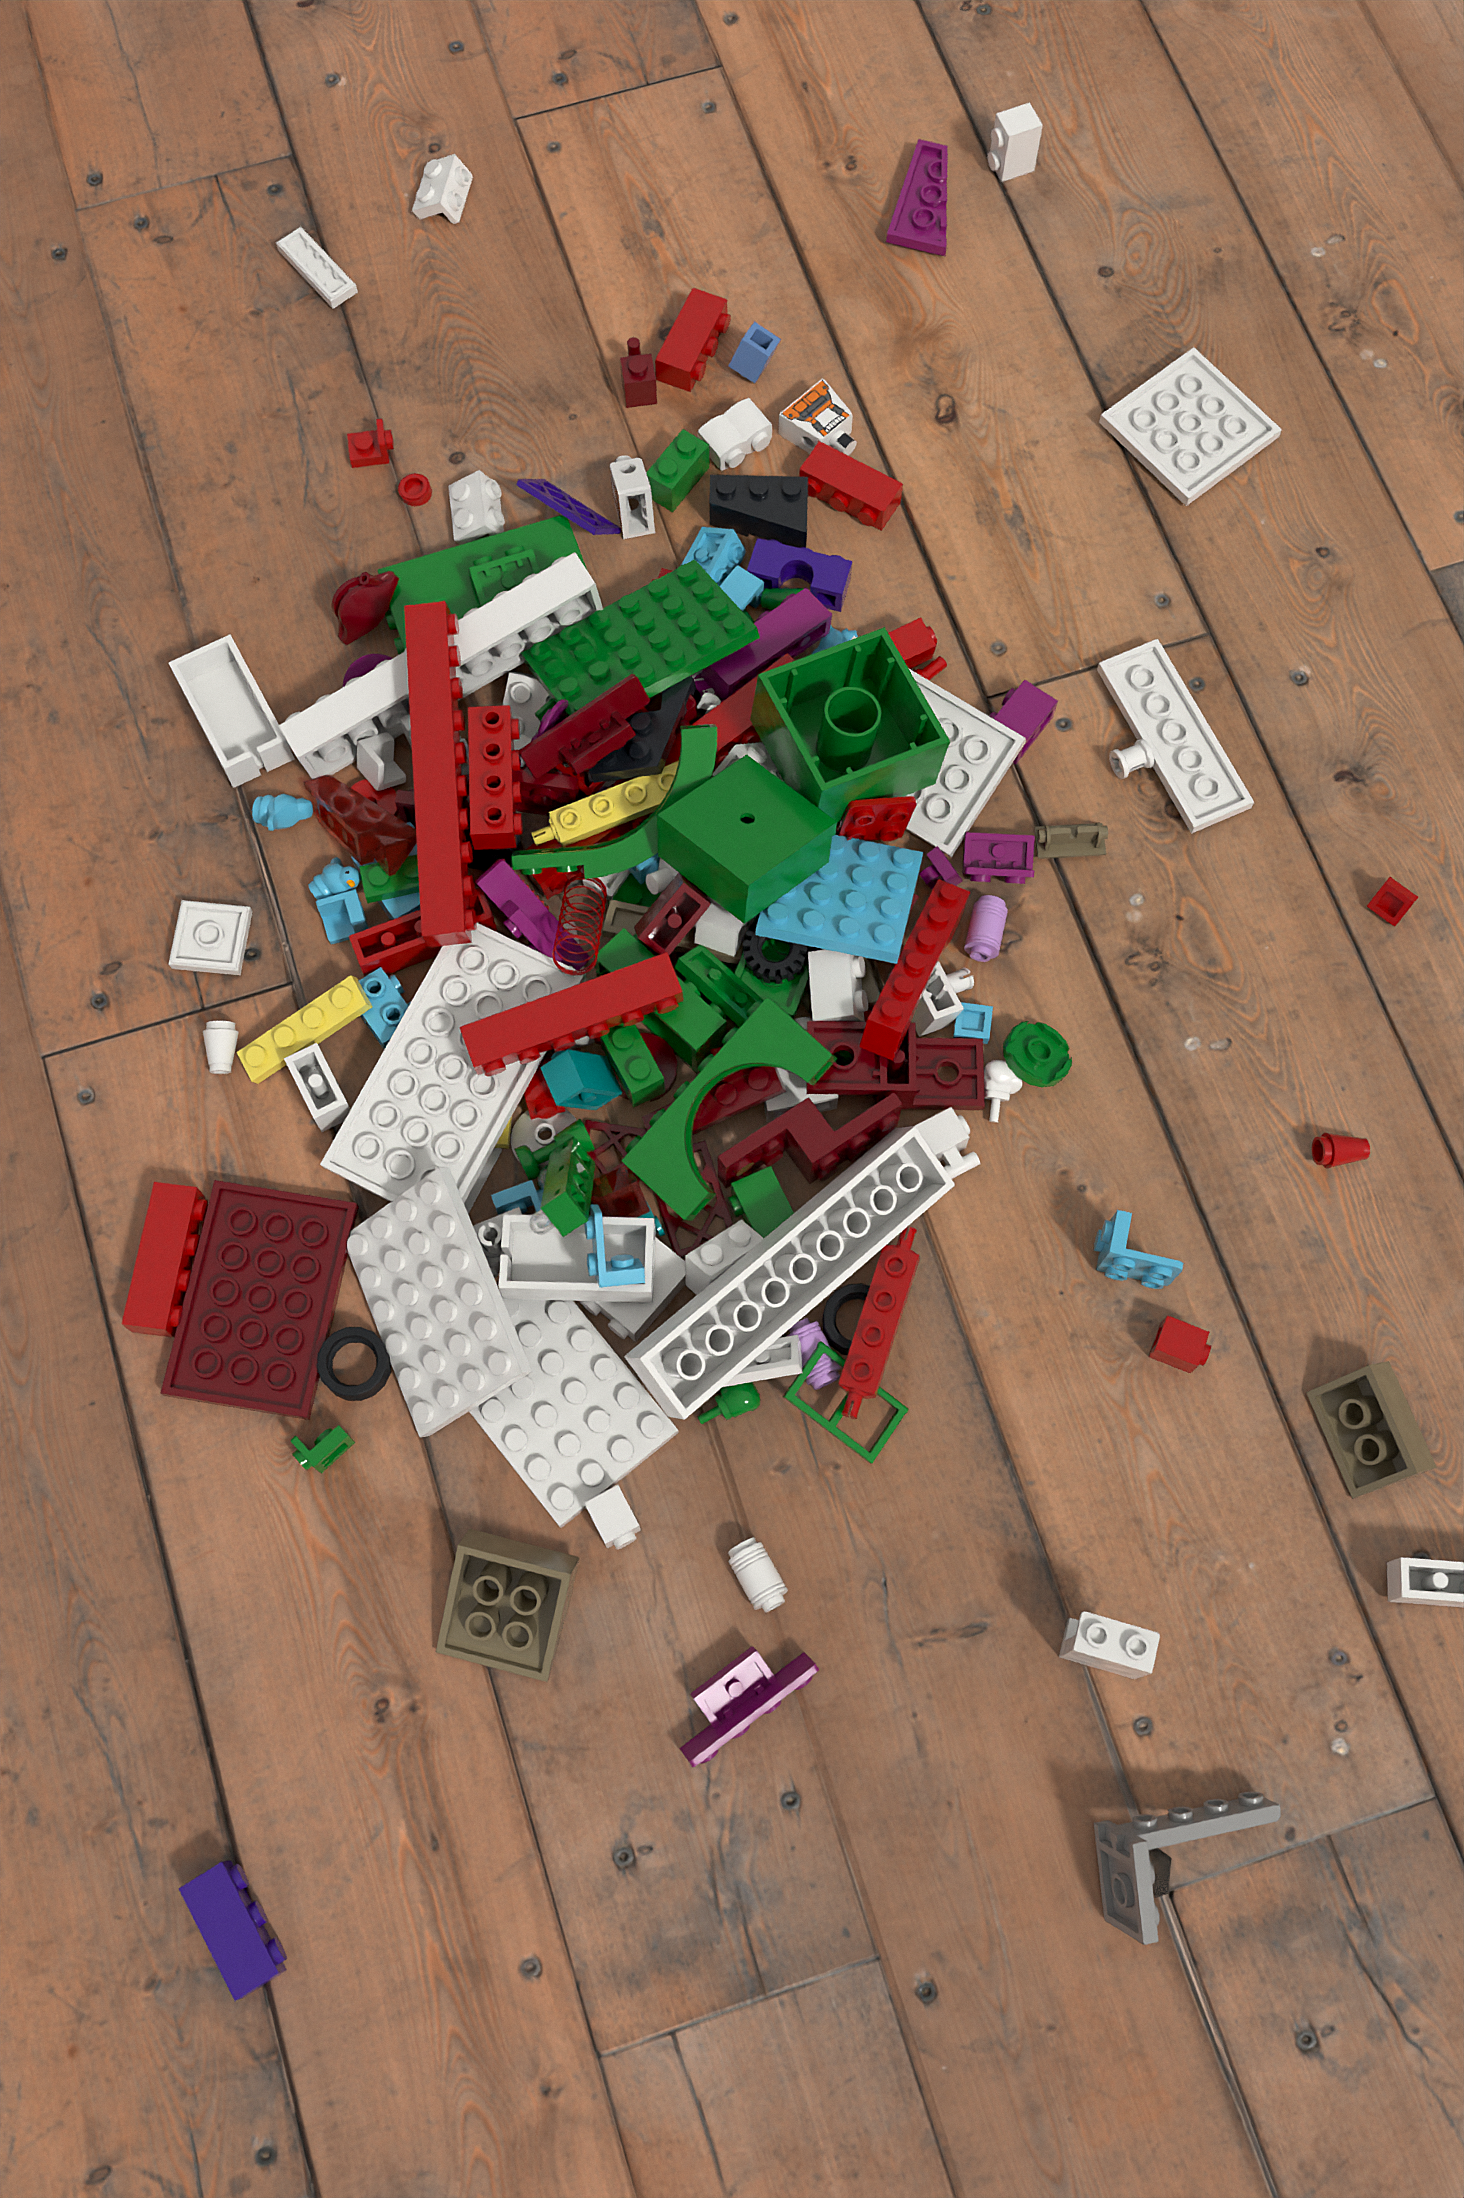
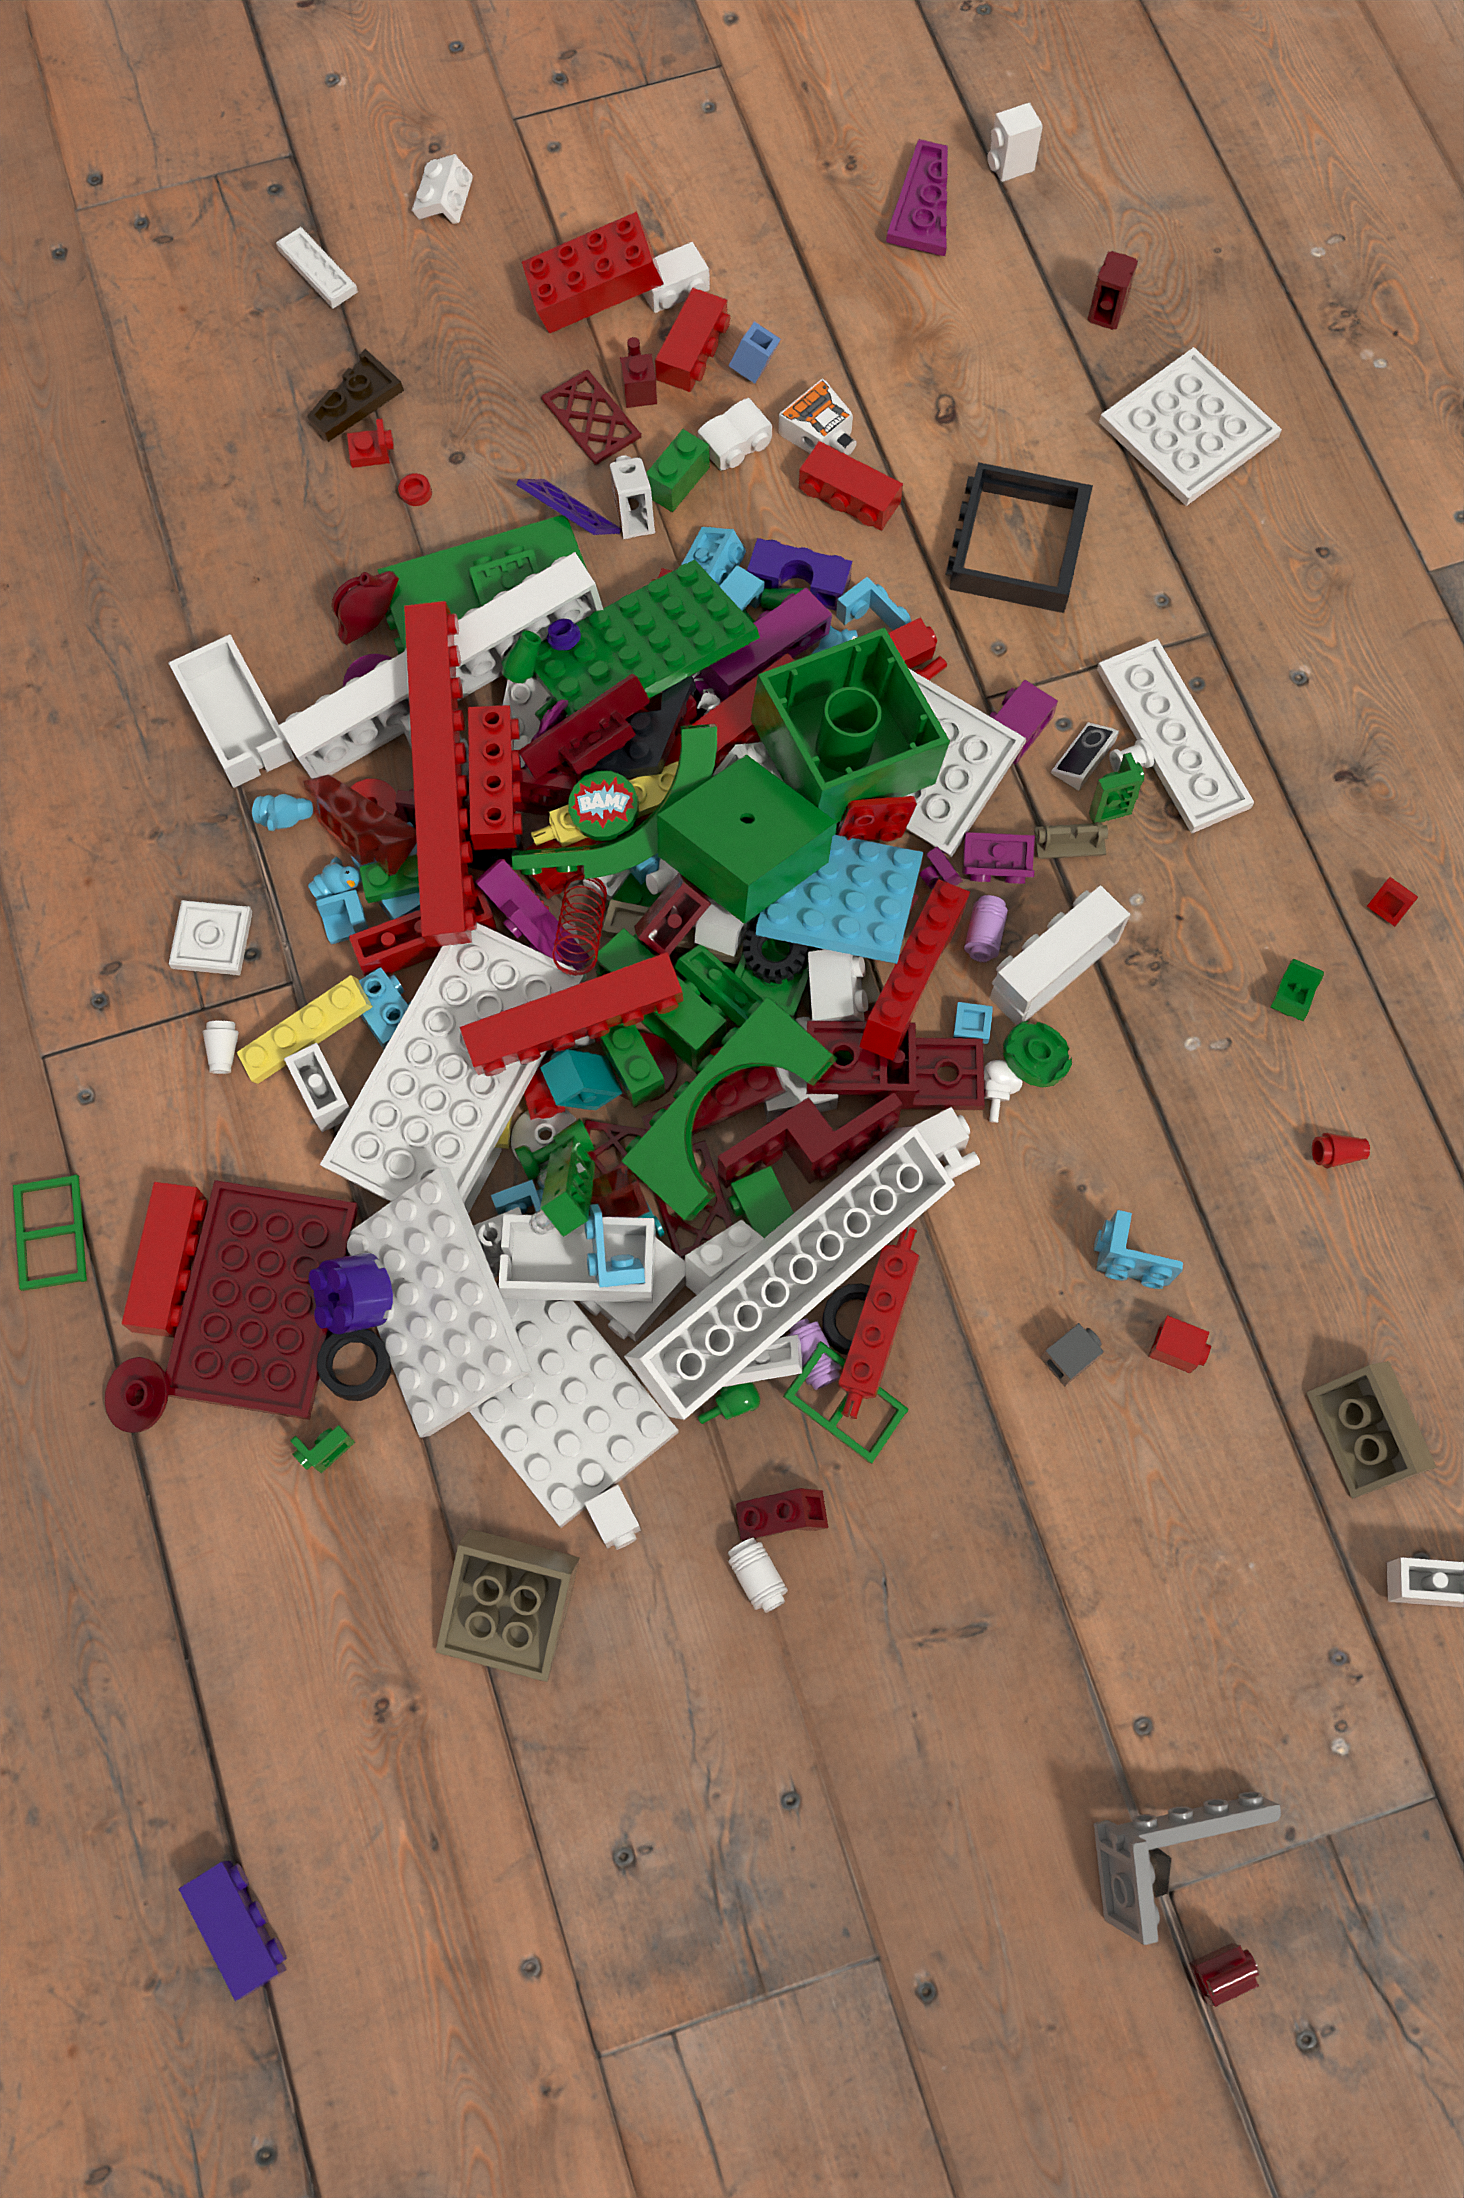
white panel [357,732,406,792] -> none
white bracket [448,470,505,545] -> none
magenta bracket [679,1646,819,1767] -> none
black wedge [709,475,808,548] -> none
white brick [888,961,974,1037] -> none
white panel [1059,1612,1160,1679] -> none
none -> green window [13,1174,87,1291]
none -> dark red dish [105,1357,169,1433]
none -> dark brown wing [307,349,404,442]
none -> dark purple brick [309,1253,393,1334]
none -> green cone [501,631,541,684]
none -> red brick [522,211,664,334]
none -> dark red window [541,369,642,465]
none -> dark purple plate [547,619,581,651]
none -> tile [568,771,639,841]
none -> white brick [643,242,710,313]
none -> dark red bracket [736,1488,829,1541]
none -> medium azure bracket [836,577,911,630]
none -> black window [945,462,1093,613]
none -> white piece [989,885,1130,1025]
none -> dark grey brick [1040,1323,1104,1386]
none -> slope [1051,723,1119,791]
none -> dark red brick [1087,251,1138,330]
none -> green bracket [1089,752,1144,823]
none -> dark red brick [1188,1943,1259,2007]
none -> green bracket [1270,959,1324,1021]

